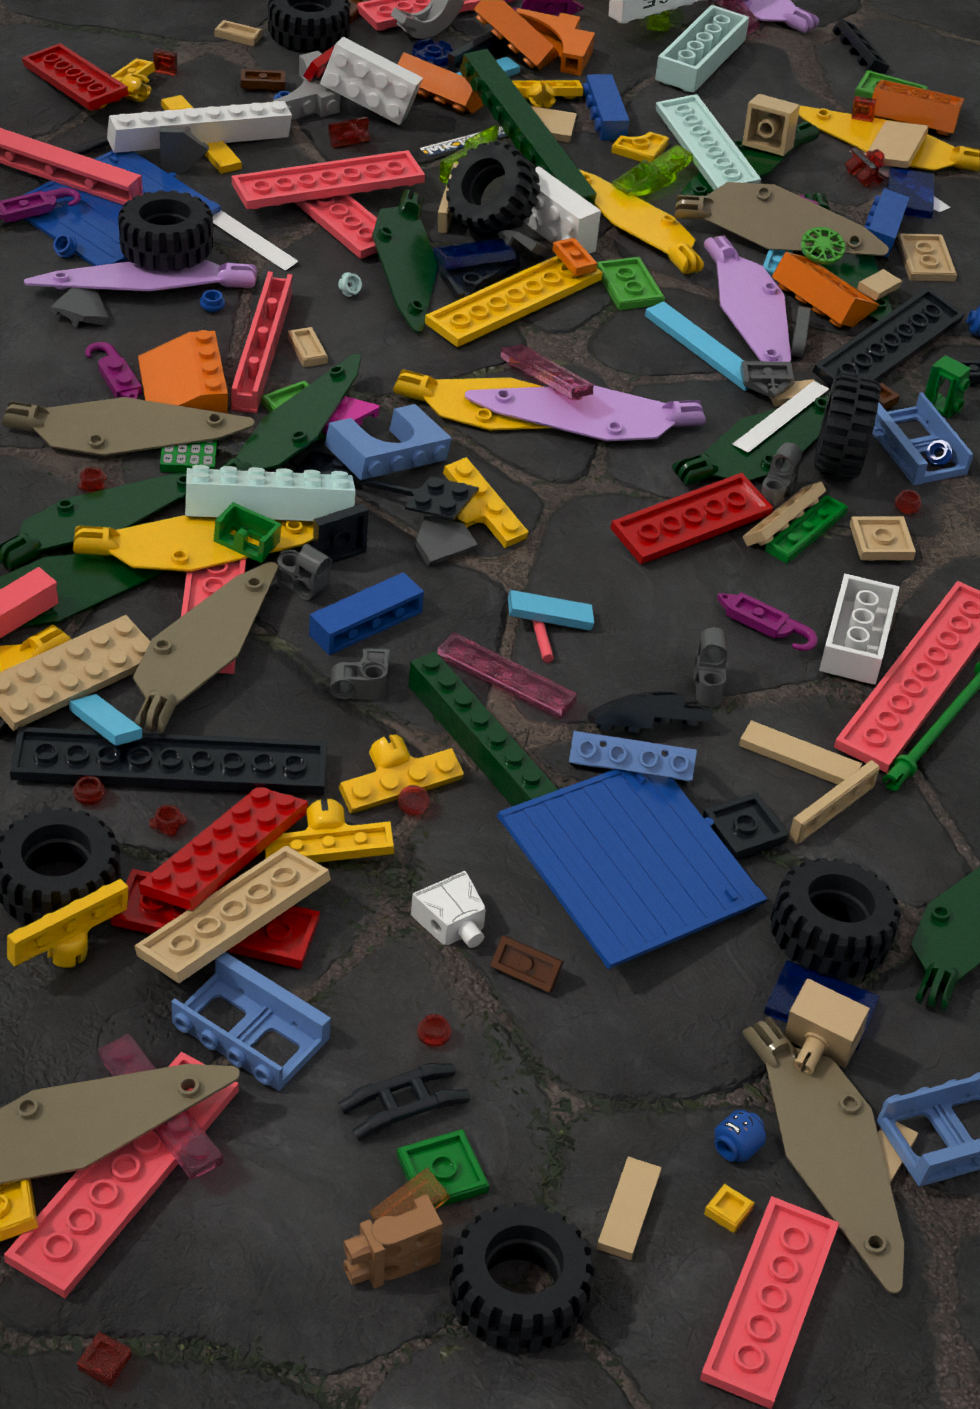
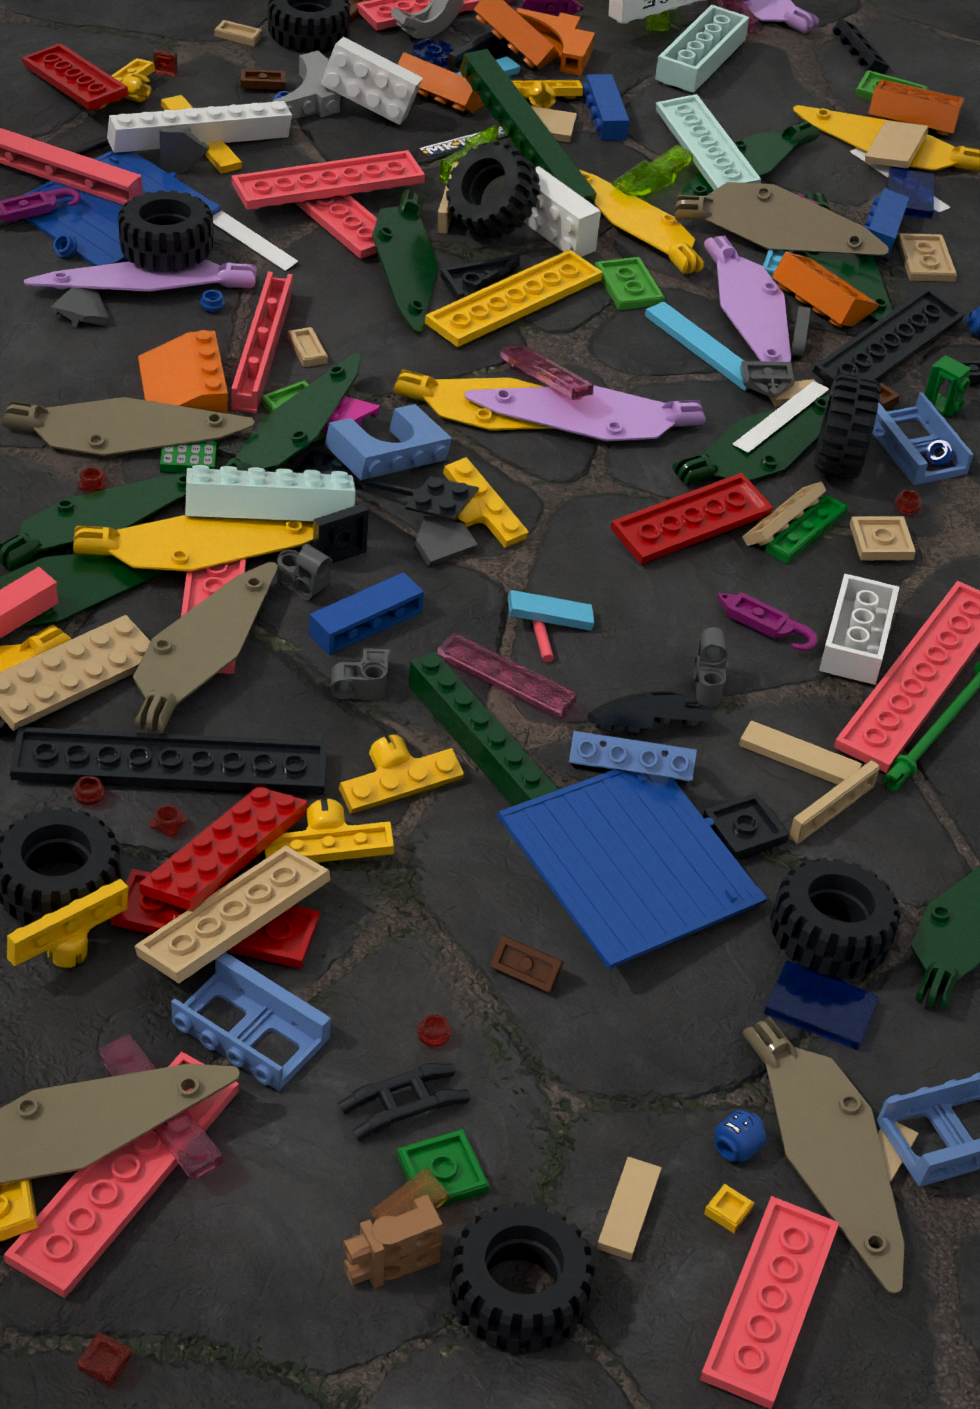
medium azure tile [69,694,142,746] -> none
magenta plate [85,342,142,399] -> none
green window [214,502,282,563] -> none
red plate [303,45,335,82] -> none
clear red hips [328,117,371,148] -> none
light aqua plate [338,272,362,297] -> none
clear red plate [398,785,429,816] -> none
white torso [411,871,486,948] -> none
clear blue tile [433,239,516,269] -> none
dark grey slope [498,230,552,258] -> none
orange plate [552,237,598,276] -> none
yellow tile [611,132,669,165] -> none
tan brick [742,94,800,156] -> none
dark grey piece [761,442,802,512] -> none
tan brick [785,978,870,1075] -> none
bright green wheel [801,227,845,265] -> none
clear red hips [844,146,885,187] -> none
clear red tile [851,96,877,122] -> none
tan tile [857,269,902,301] -> none

